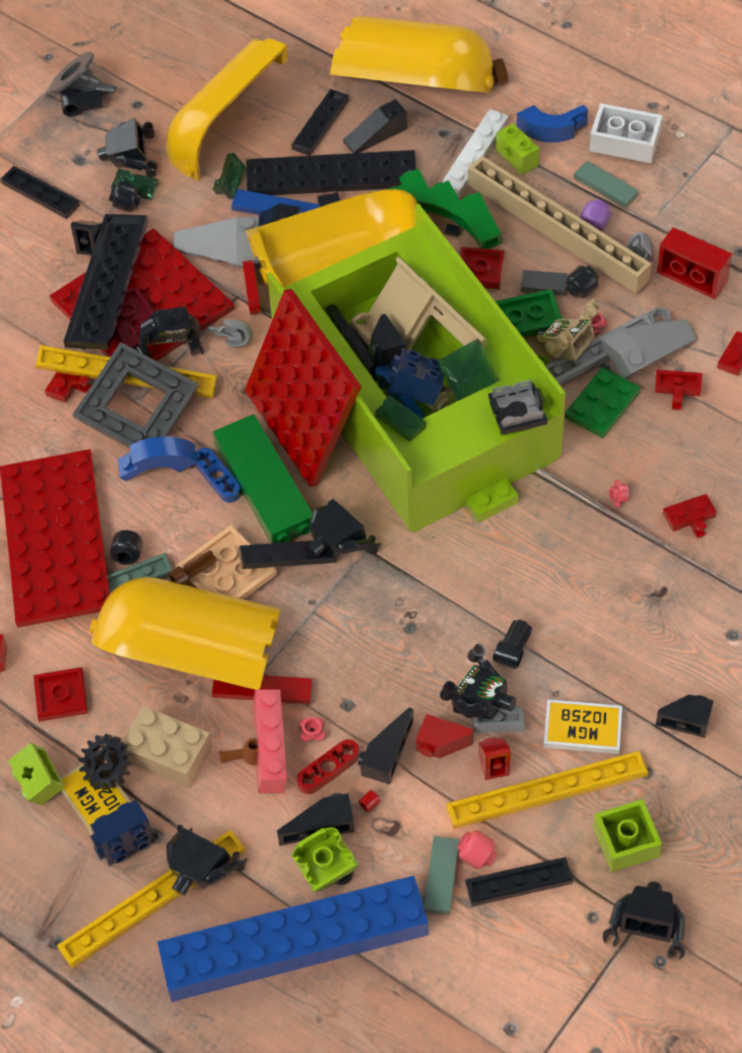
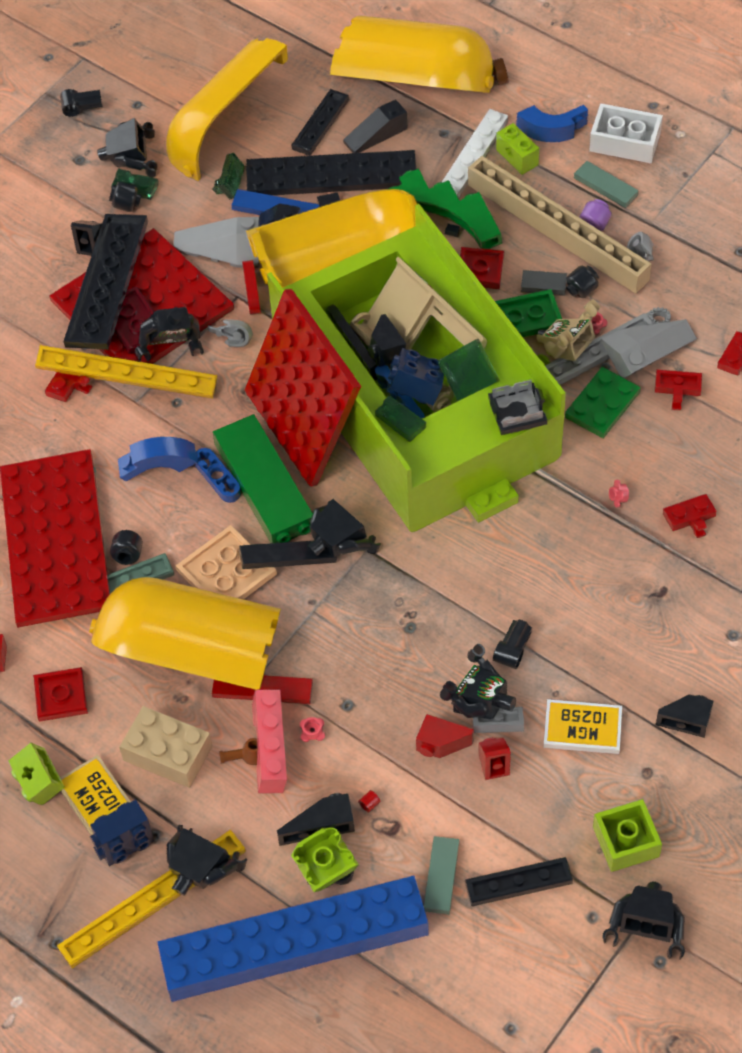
black tile [0,166,80,219] -> none
dark grey piece [50,52,117,95] -> none
dark grey plate [73,342,199,448] -> none
black gear [78,734,133,790] -> none
reddish brown piece [168,550,217,587] -> none
red beam [297,739,360,794] -> none
black slope [358,708,414,784] -> none
yellow tile [446,750,648,830] -> none
coral head [457,830,497,869] -> none
red brick [657,227,732,299] -> none

